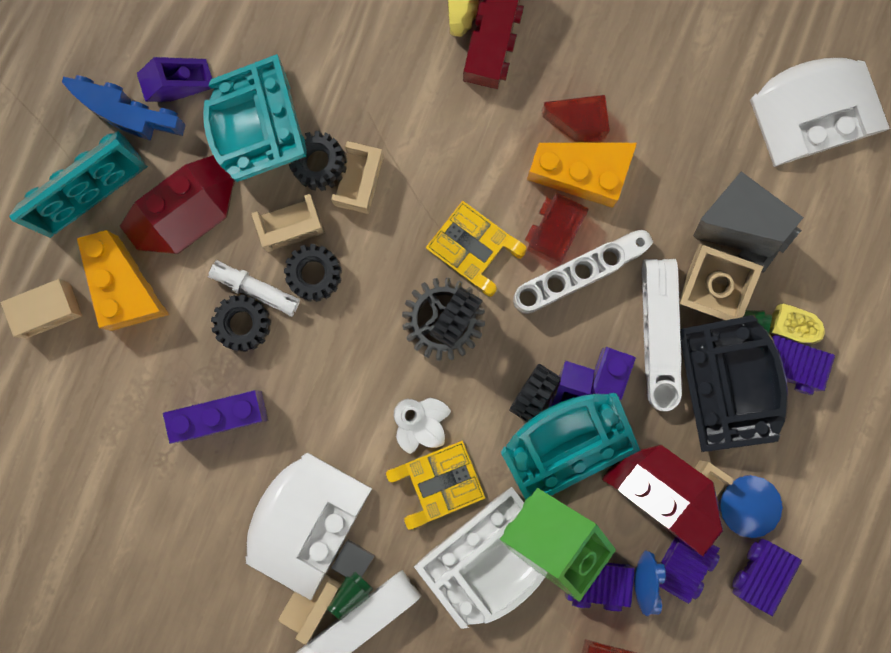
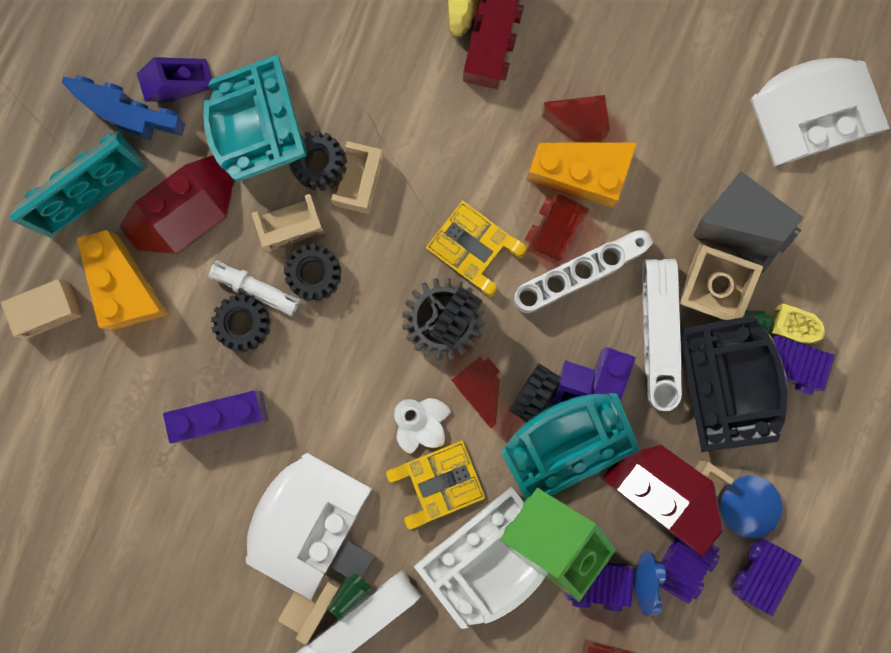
none -> clear red slope [451,356,500,428]

